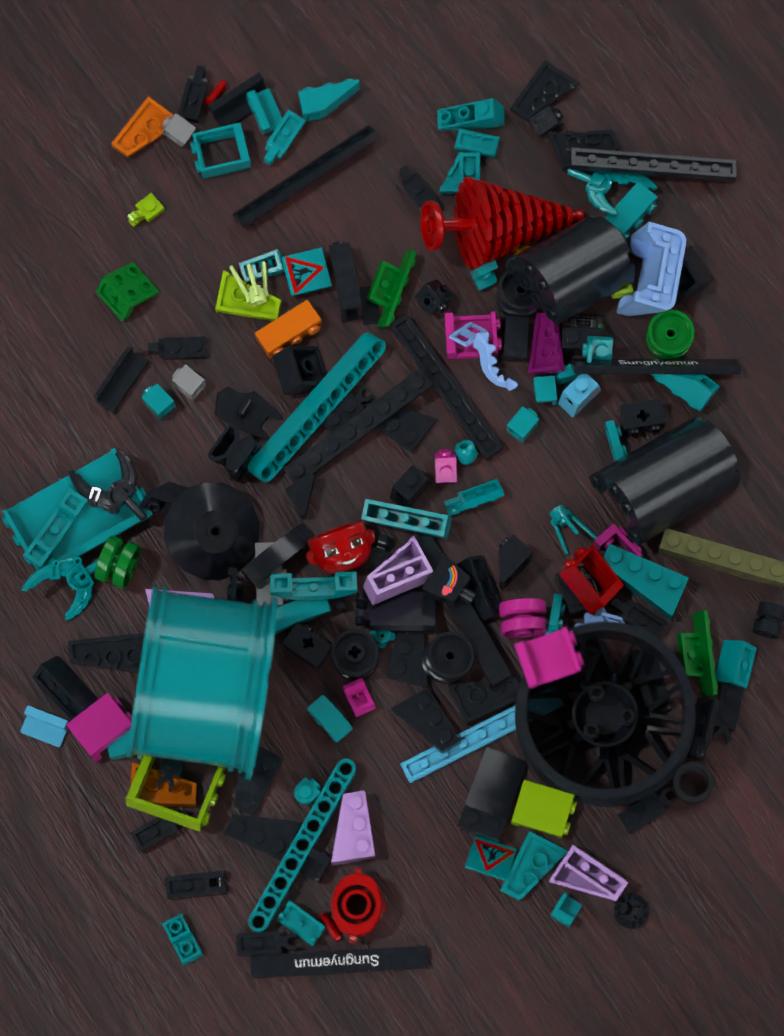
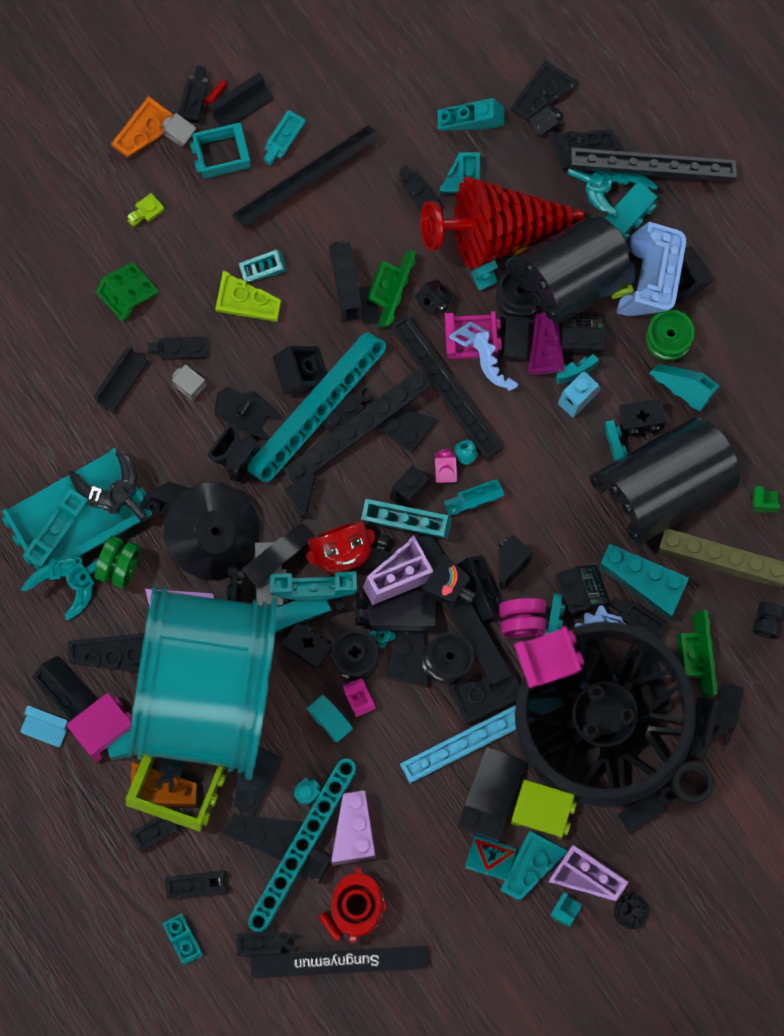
teal brick [142,384,176,420] -> none
yellowish green plant [229,261,269,306] -> none
teal panel [246,89,282,135] -> none
orange brick [255,299,322,359] -> none
teal hinge [277,900,326,947] -> none
teal piece [281,247,332,296] -> none
teal slope [298,79,360,121] -> none
black wing [391,688,461,754] -> none
teal plate [454,128,499,159] -> none
teal brick [506,406,539,444] -> none
teal panel [533,376,557,406] -> none
teal plant [549,504,598,555] -> none
red window [559,544,624,614] -> none
black tile [571,358,741,374] -> none
teal bracket [582,336,613,363] -> none
dark pink bracket [593,524,642,557] -> none
teal panel [715,640,757,689] -> none
none -> green panel [752,486,780,513]

